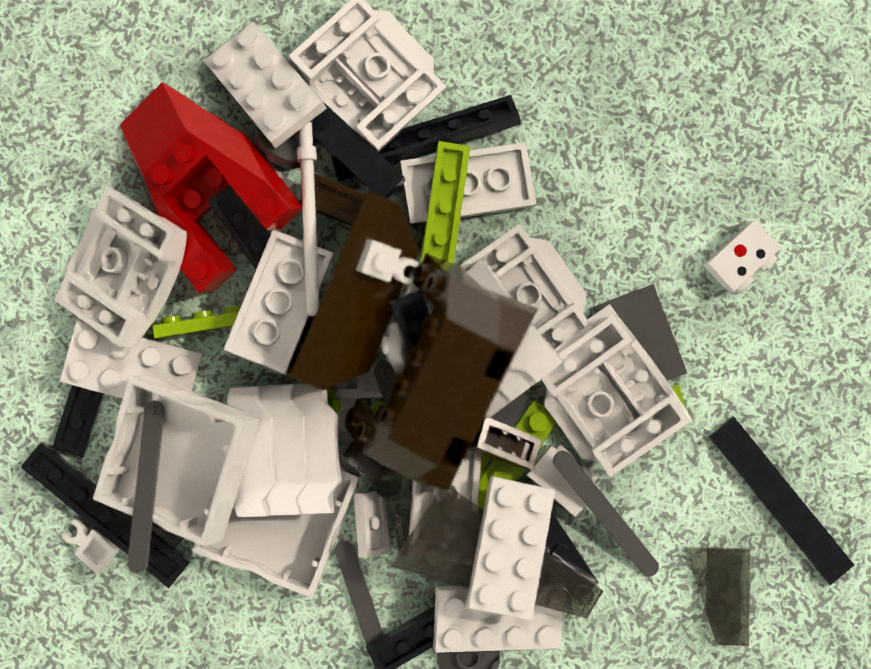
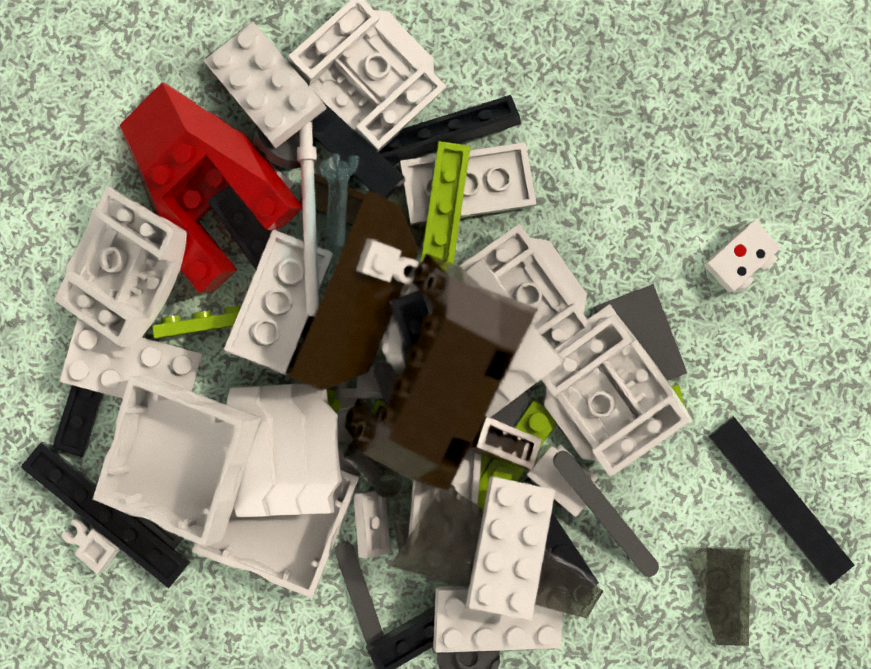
dark grey piece [127,400,165,574] -> none
none -> clear light blue flag [320,154,359,249]

